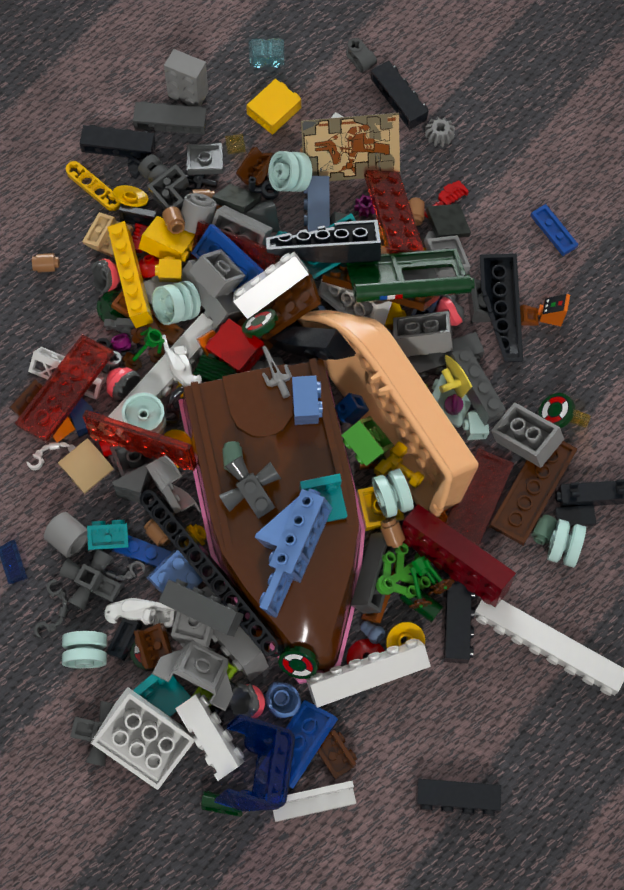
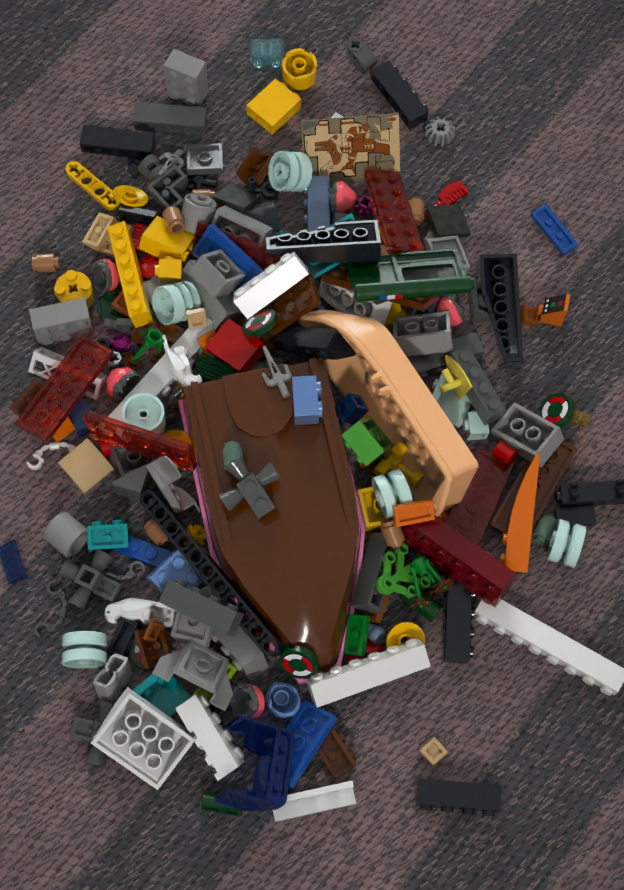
clear yellow tile [225,134,246,154] -> none
medium blue wedge [255,489,332,618] -> none
teal bracket [299,473,347,522] -> none
magenta tile [444,394,464,415] -> none
none -> light grey brick [29,298,94,345]
none -> yellow brick [54,270,94,309]
none -> light grey brick [93,653,133,703]
none -> dark orange slope [143,617,163,641]
none -> light grey piece [159,149,185,175]
none -> tan tile [186,307,208,329]
none -> yellow brick [282,48,317,91]
none -> coral hair [328,181,357,215]
none -> green plate [343,614,370,657]
none -> orange tile [392,498,435,527]
none -> tan tile [419,737,448,766]
none -> red beam [492,440,518,465]
none -> orange slope [500,454,540,573]

